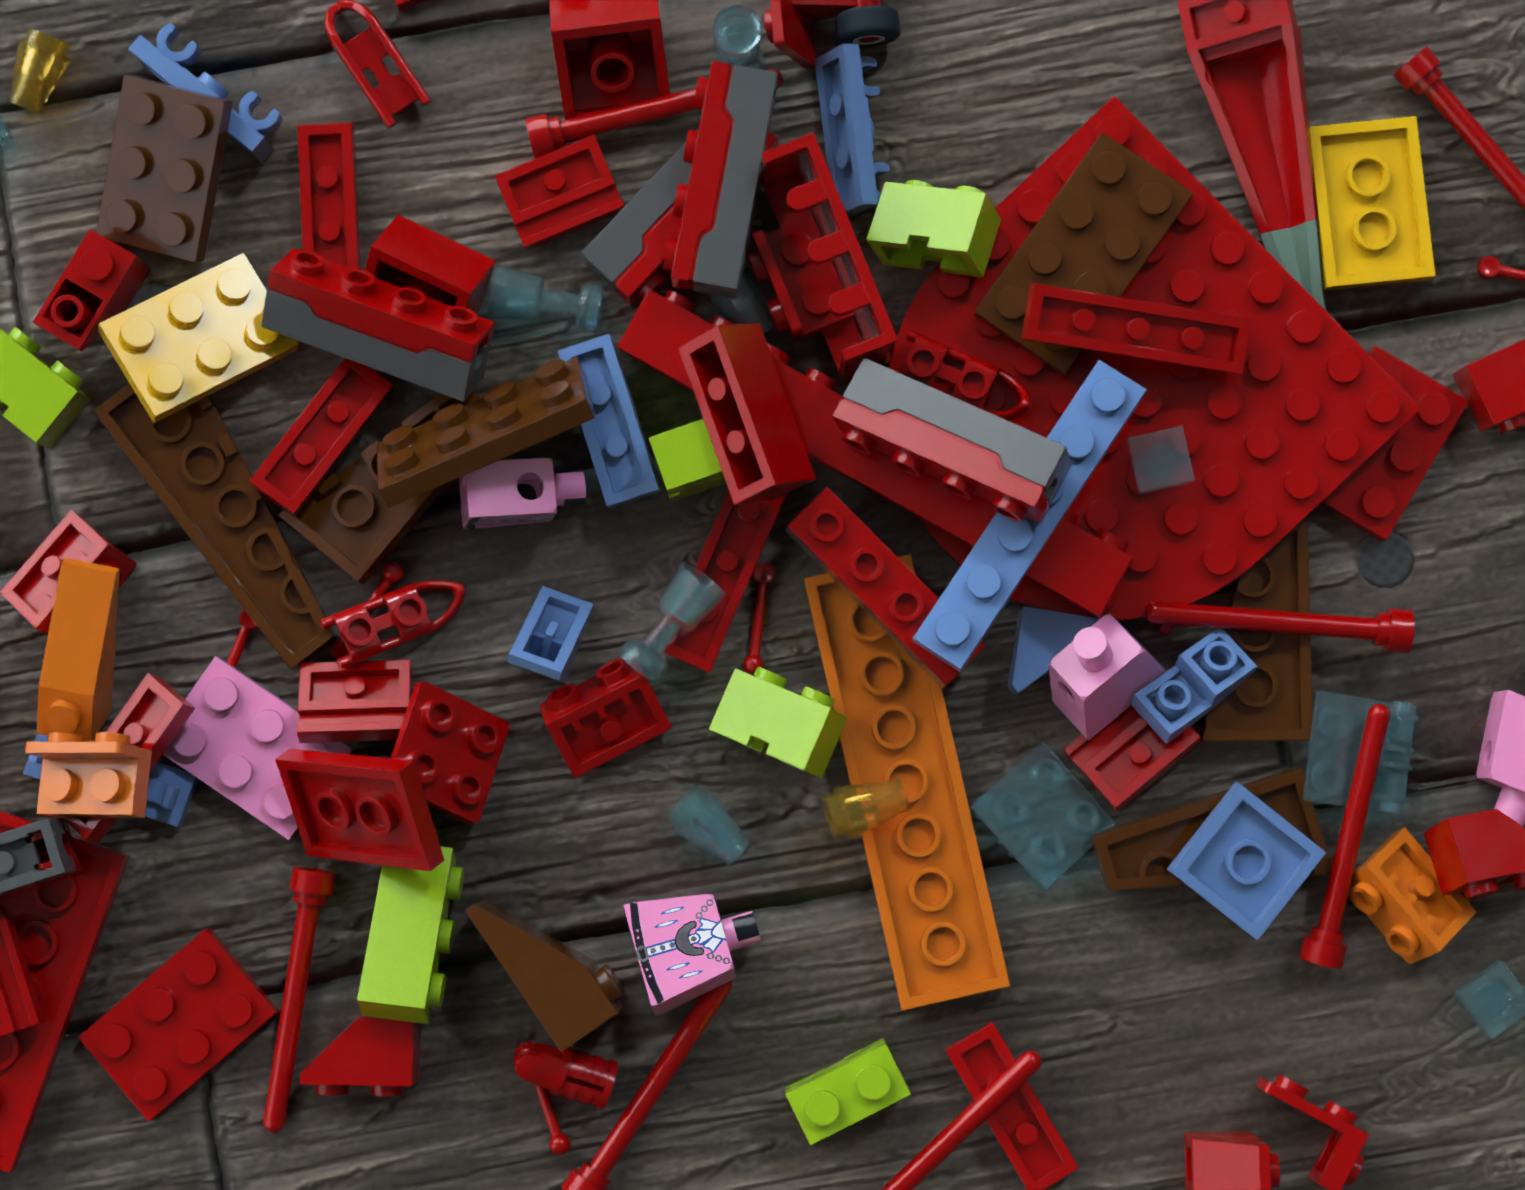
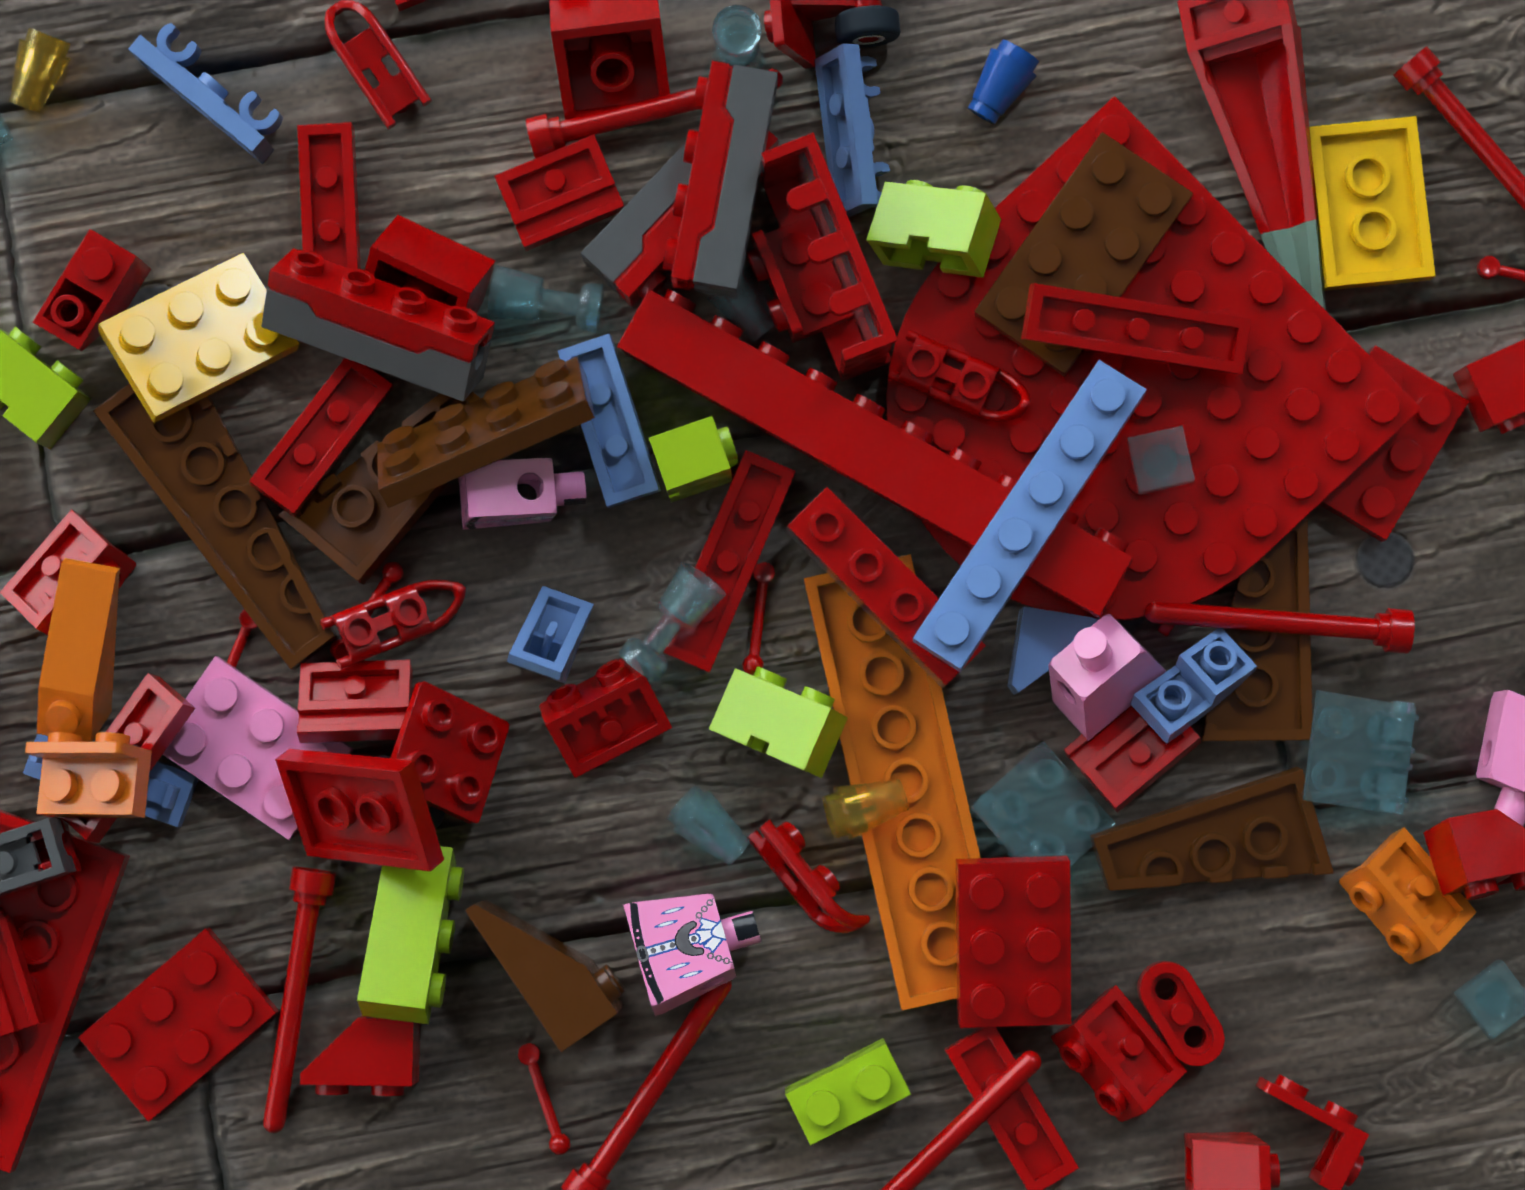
reddish brown plate [97,75,233,262] -> none
red hinge [513,1040,618,1110] -> none
red brick [678,323,816,505] -> none
piece [832,358,1072,524] -> none
medium blue plate [1167,782,1326,940] -> none
red piece [1299,704,1390,969] -> none
none -> red piece [747,819,870,933]
none -> red plate [956,855,1071,1028]
none -> blue cone [967,39,1039,125]
none -> red bracket [1051,985,1187,1122]
none -> red plate [1137,961,1225,1066]

